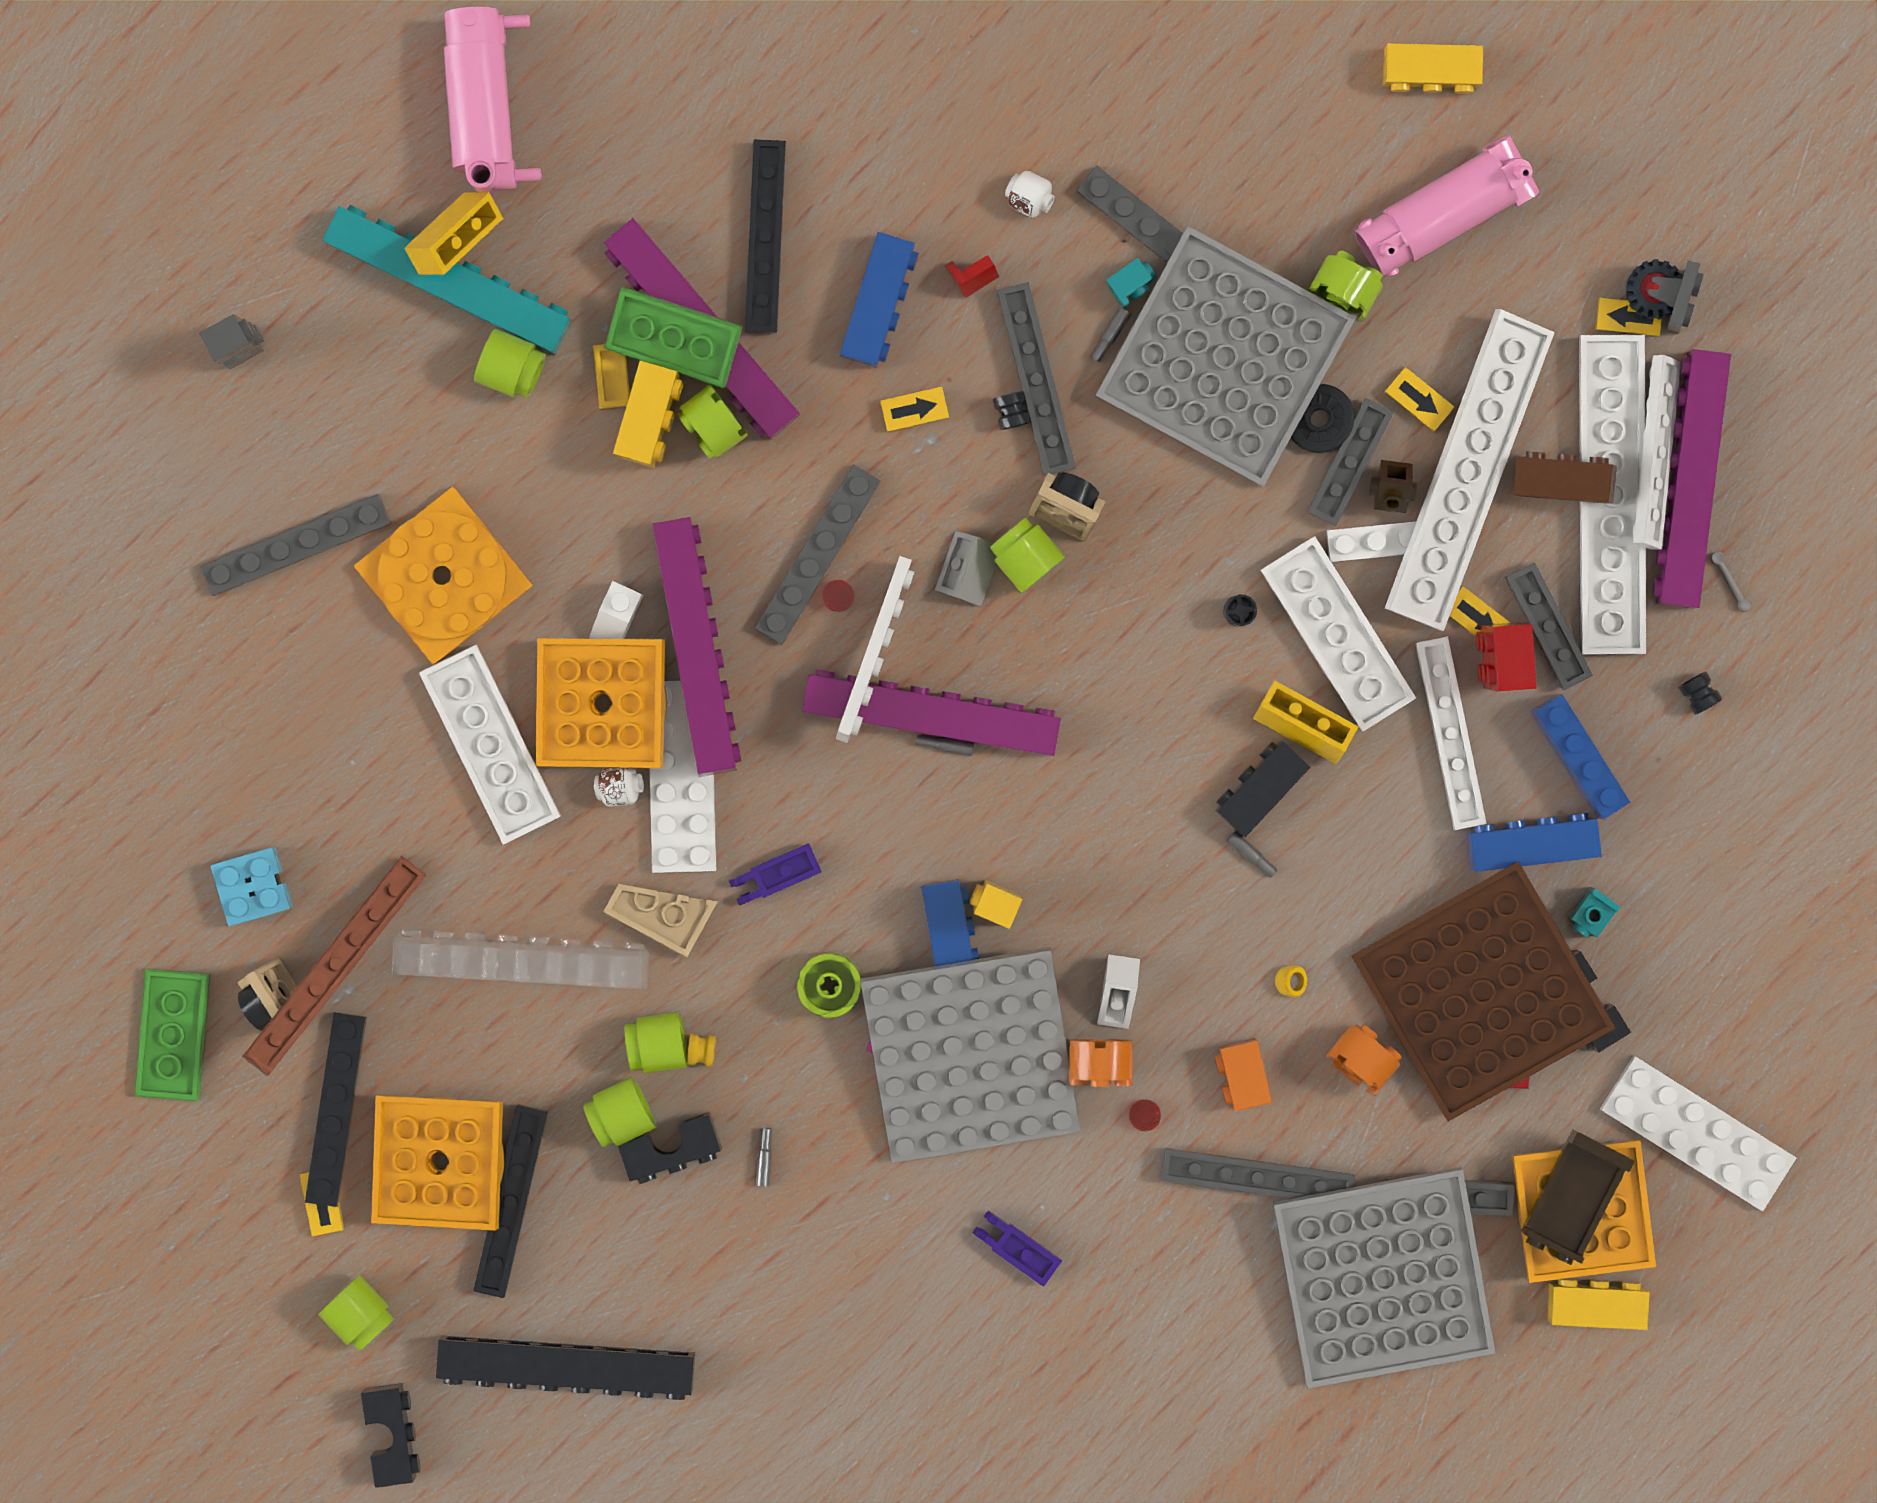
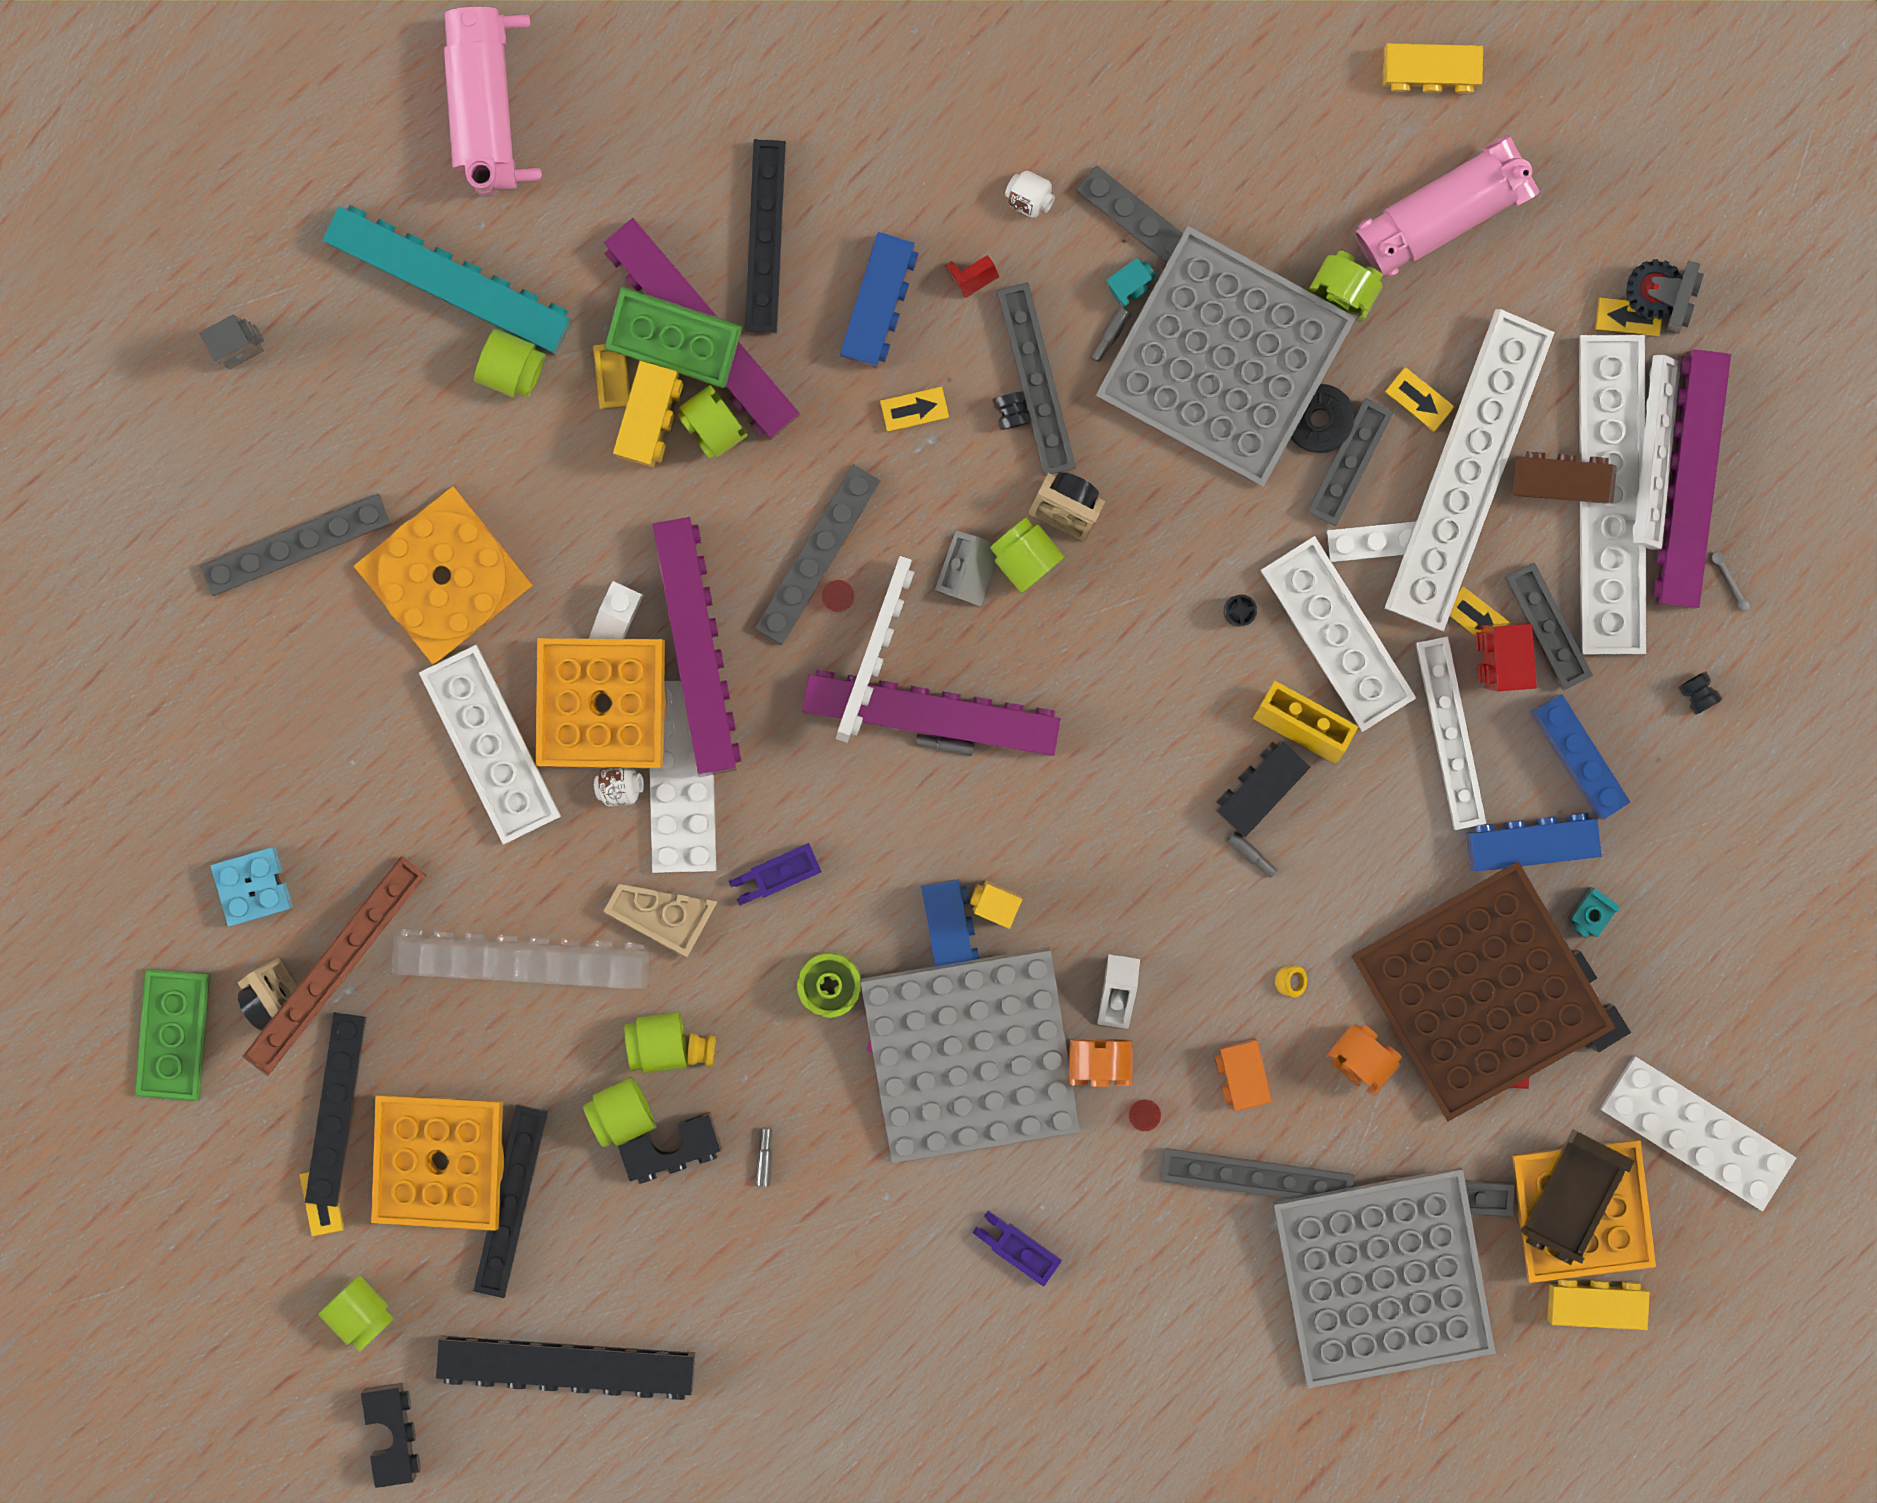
yellow brick [404,192,504,275] -> none
dark brown brick [1369,460,1417,513] -> none

